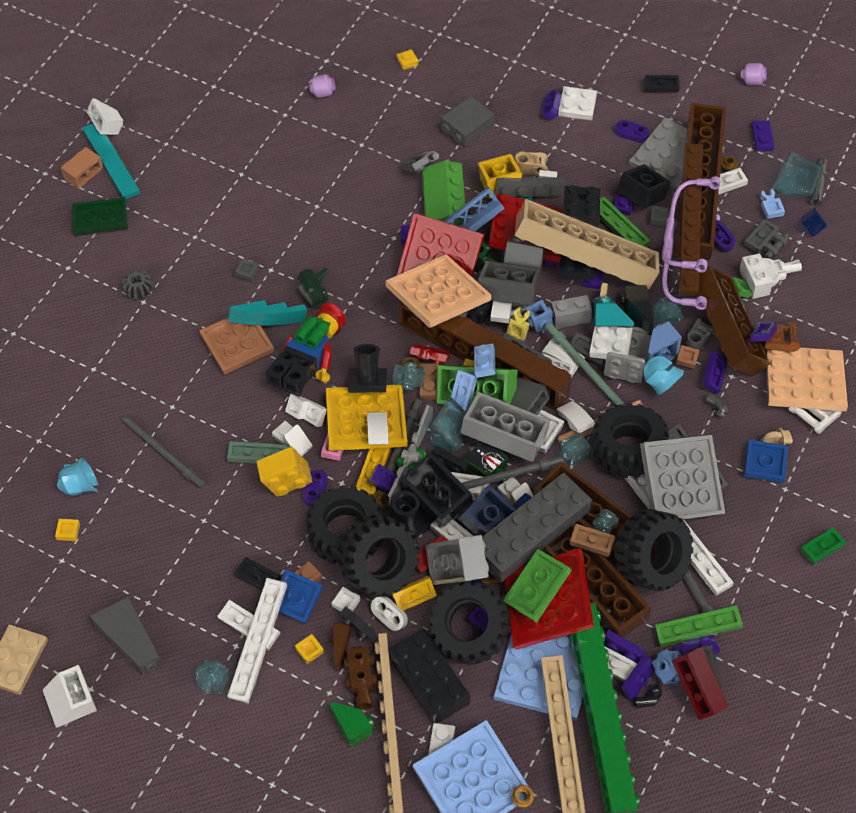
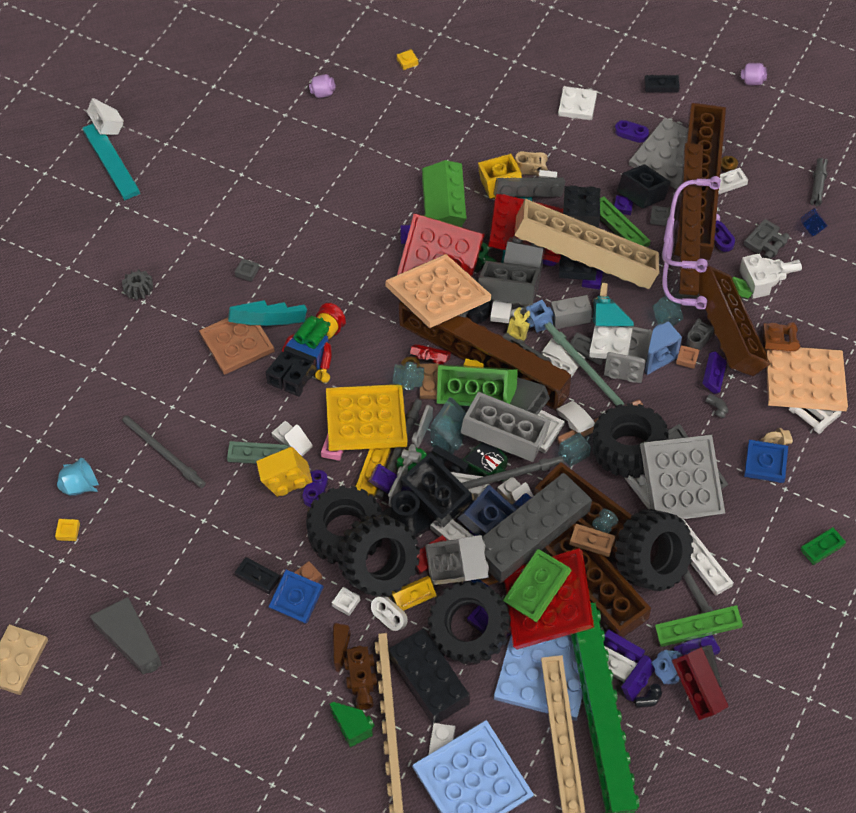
white slope [43,665,97,728] -> none
nougat brick [61,147,103,189] -> none
dark green plate [72,197,128,235] -> none
clear light blue brick [195,660,230,695] -> none
white plate [217,600,280,651] -> none
white tile [227,578,287,704] -> none
white slope [285,394,327,427] -> none
yellow plate [295,634,324,664] -> none
clear green piece [298,267,329,309] -> none
black plate [340,606,377,640] -> none
black plant [348,344,387,393] -> none
white slope [367,412,388,444] -> none
pearl gold plate [374,492,390,511] -> none
dark grey plate [399,151,439,172] -> none
dark grey brick [441,96,495,147] -> none
medium blue fence [443,187,505,231] -> none
light blue plate [449,370,477,413] -> none
light blue plate [474,343,495,378] -> none
pearl gold plate [511,785,534,808] -> none
dark purple plate [541,90,561,120] -> none
black slope [621,285,654,335] -> none
medium azure helmet [643,356,684,395] -> none
dark purple plate [750,322,777,342] -> none
dark purple plate [751,120,774,152] -> none
light blue plate [760,189,785,219] -> none
clear light blue slope [772,151,823,196] -> none

